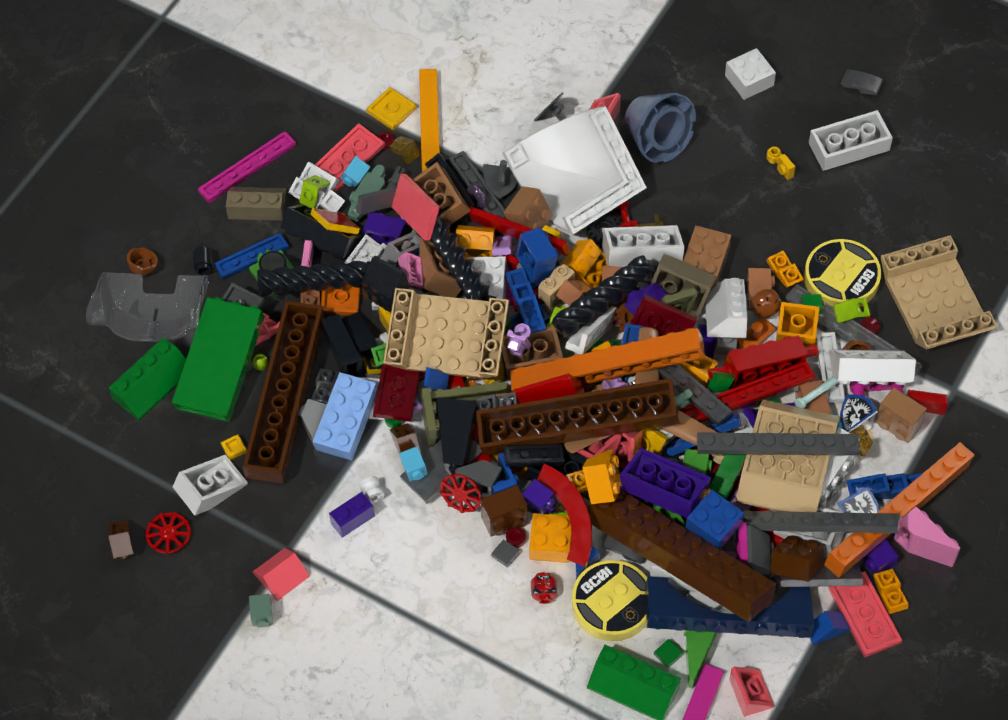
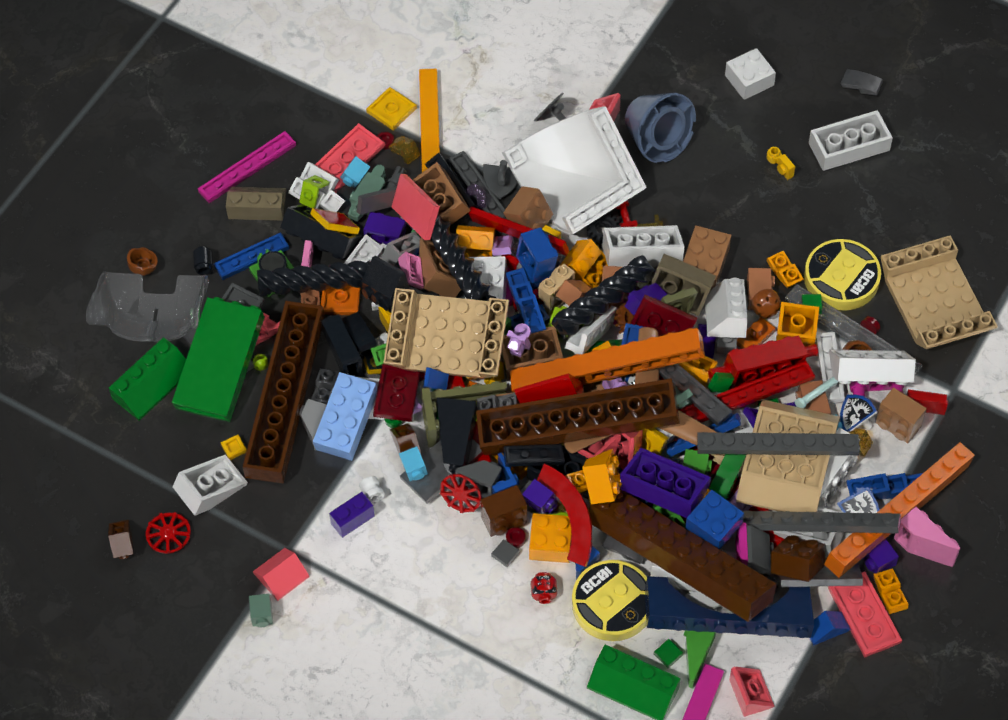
lime bracket [833,297,870,323] -> none

